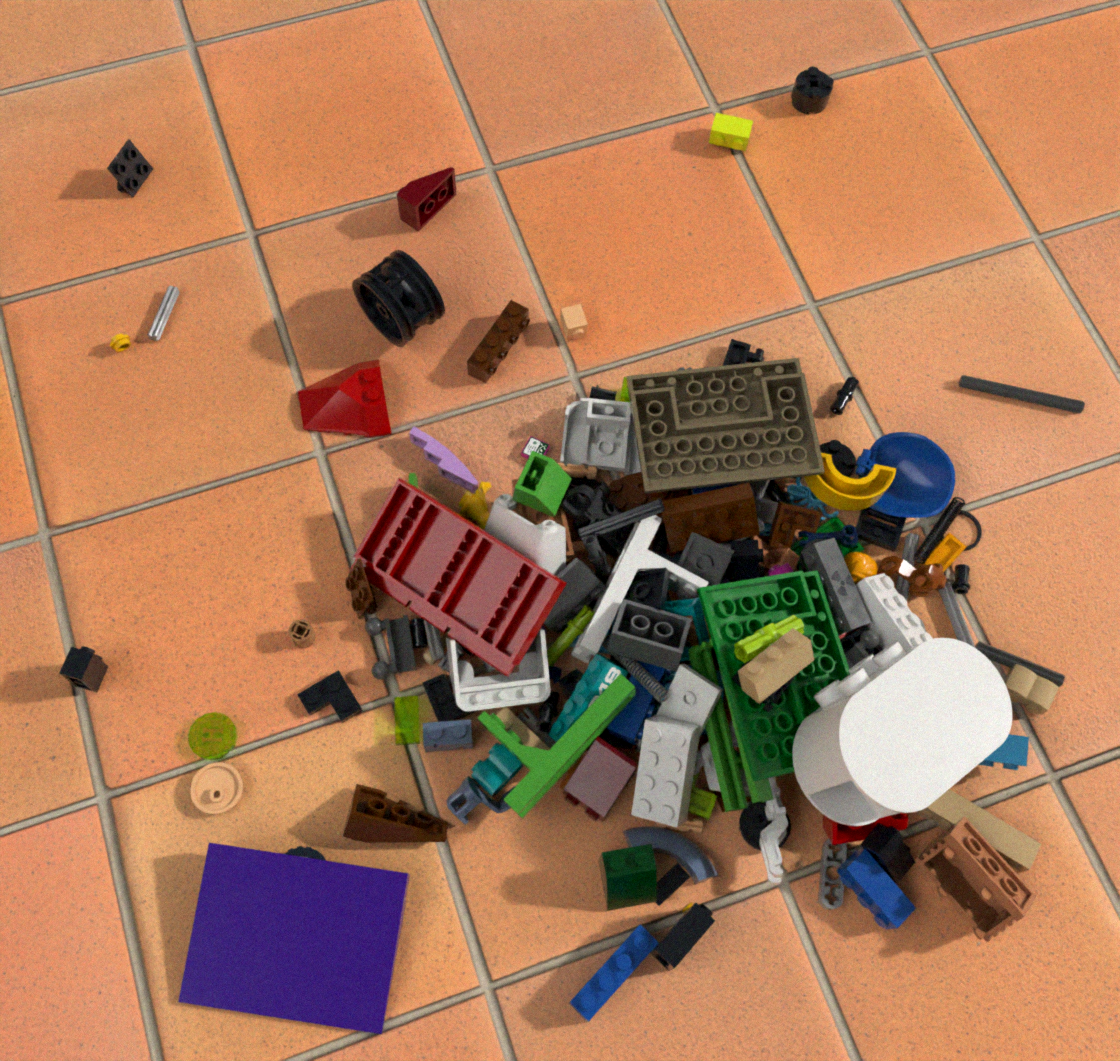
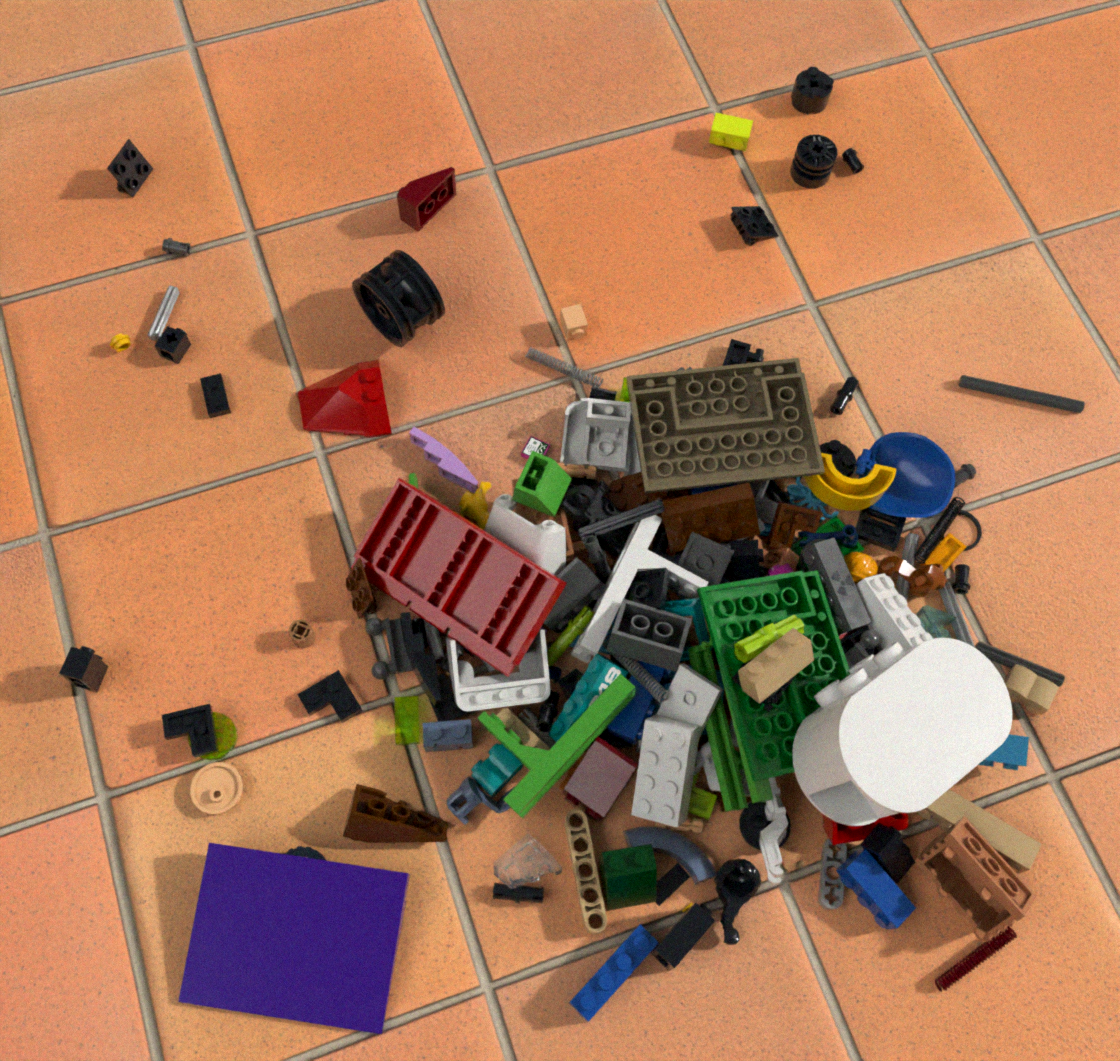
reddish brown brick [467,300,530,384] -> none
none -> black brick [155,326,191,364]
none -> dark grey pin [162,238,191,256]
none -> black plate [162,704,219,757]
none -> black plate [200,373,231,418]
none -> black slope [399,612,441,707]
none -> clear slope [493,833,562,889]
none -> black pin [493,882,544,904]
none -> light grey piece [525,347,604,388]
none -> tan beam [565,809,607,935]
none -> black hair [714,858,761,945]
none -> black hinge [730,206,779,246]
none -> black wheel [790,135,838,189]
none -> black pin [842,148,864,174]
none -> clear light blue slope [916,605,957,639]
none -> dark red piece [935,925,1017,992]
none -> dark grey pin [954,464,976,488]

